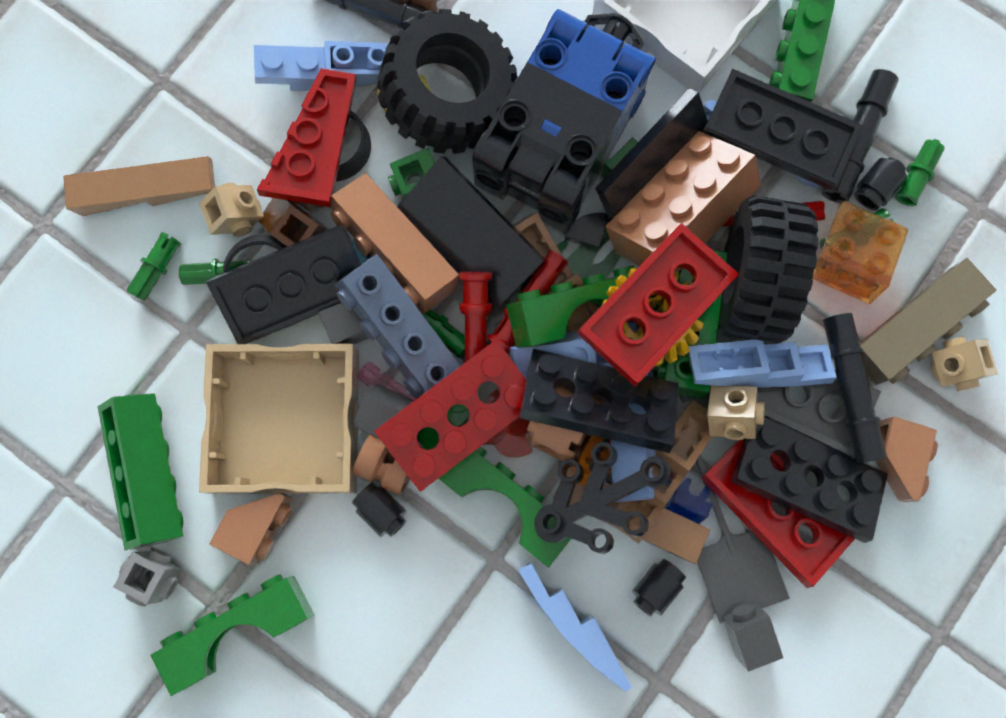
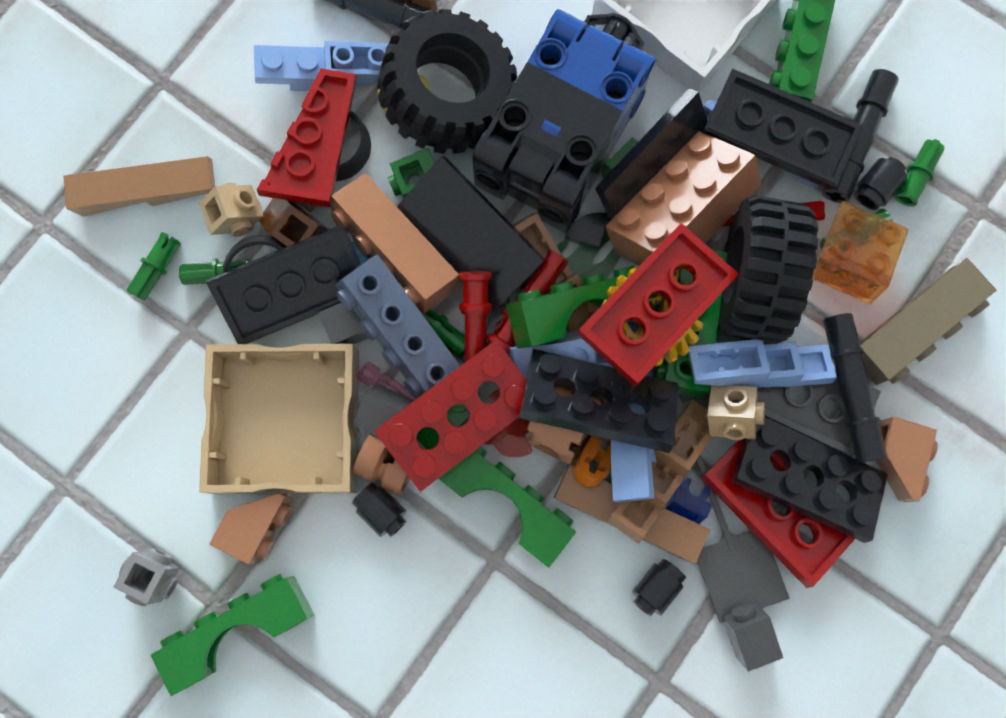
green brick [97,393,184,551] -> none
light blue slope [518,562,632,691] -> none
black plant [535,442,674,554] -> none
tan brick [931,337,998,391] -> none

